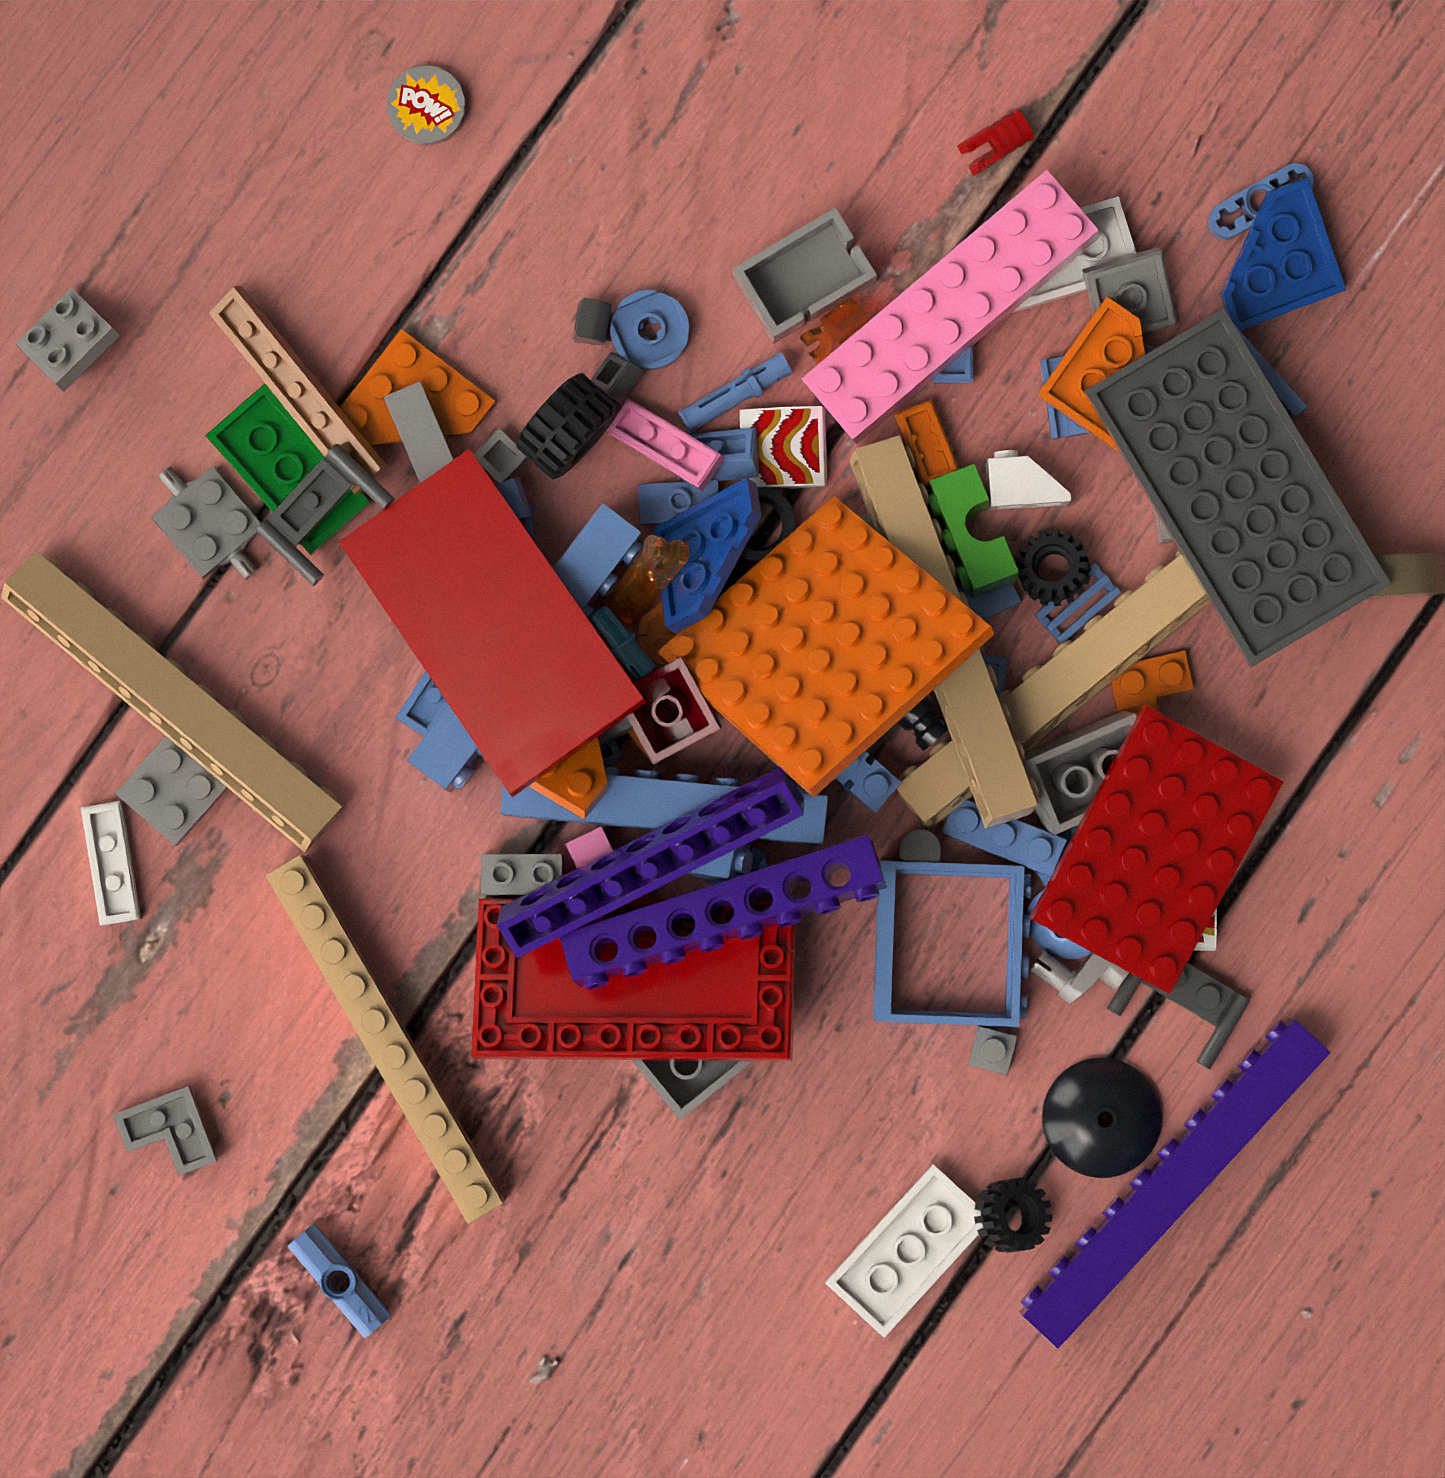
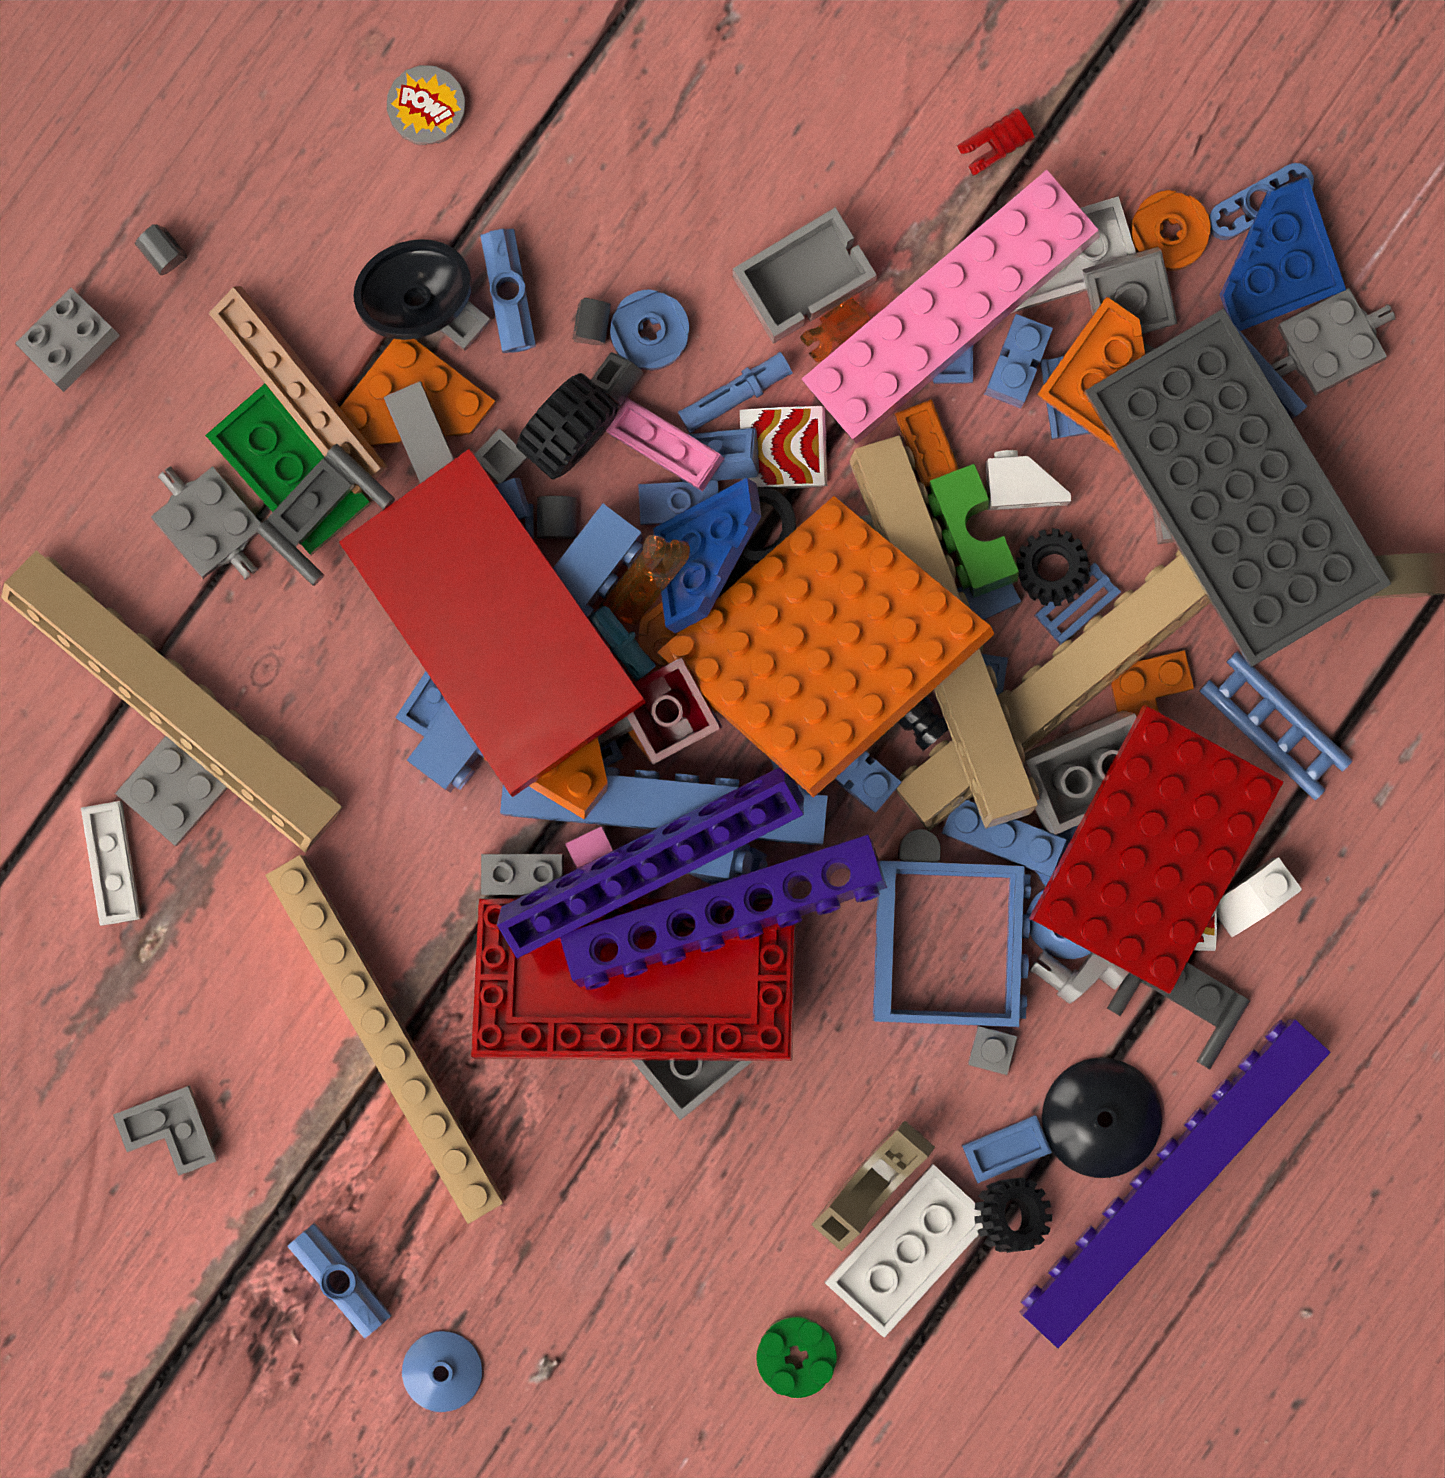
none -> dark grey brick [135,224,187,275]
none -> black dish [353,239,472,340]
none -> medium blue dish [402,1331,482,1412]
none -> light grey plate [440,301,491,351]
none -> medium blue piece [480,229,536,353]
none -> dark grey brick [537,496,577,539]
none -> green plate [756,1316,837,1398]
none -> dark tan arch [811,1121,935,1251]
none -> medium blue tile [962,1115,1052,1183]
none -> medium blue piece [984,314,1053,409]
none -> orange plate [1130,190,1211,271]
none -> medium blue bar [1199,651,1353,800]
none -> white slope [1217,857,1302,937]
none -> light grey plate [1271,288,1395,396]

